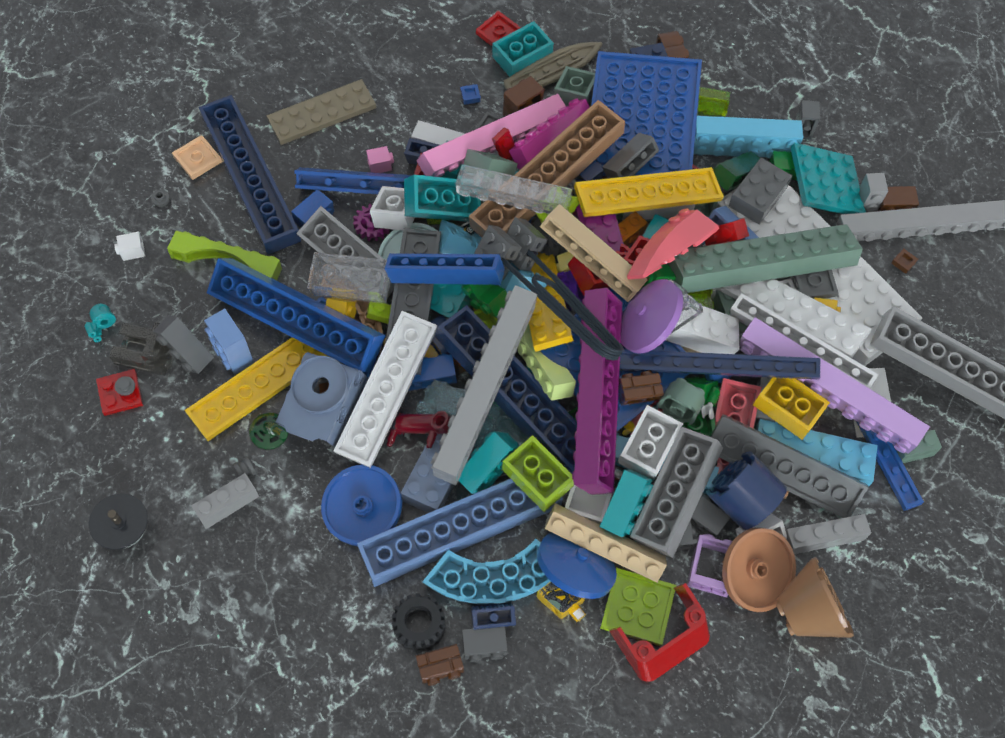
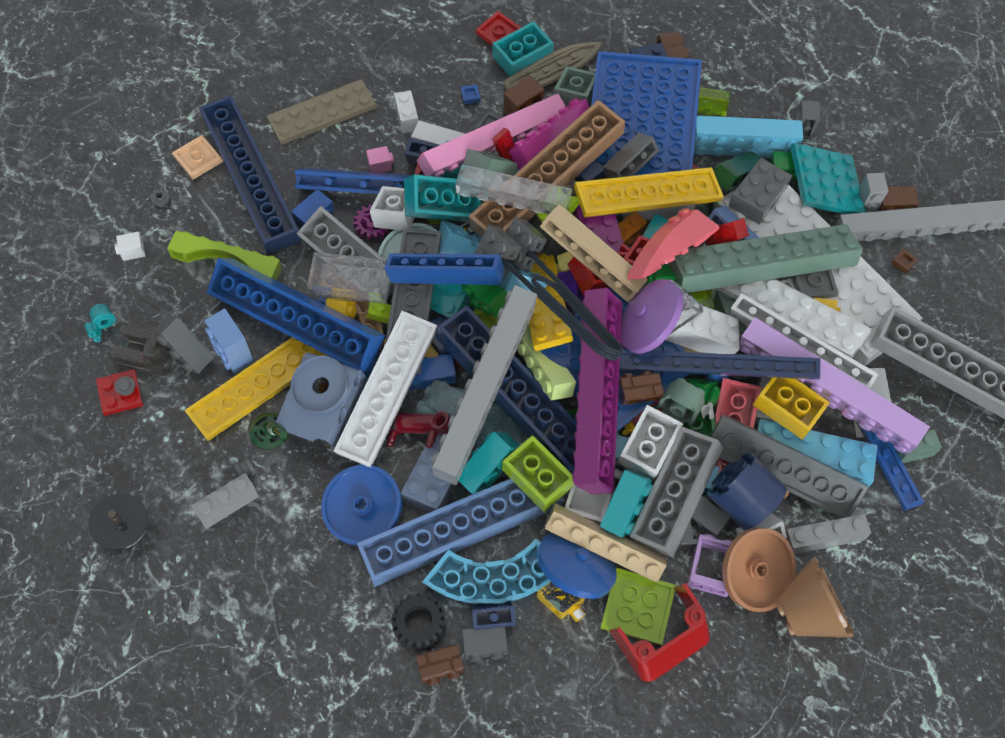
none -> white brick [394,90,418,134]

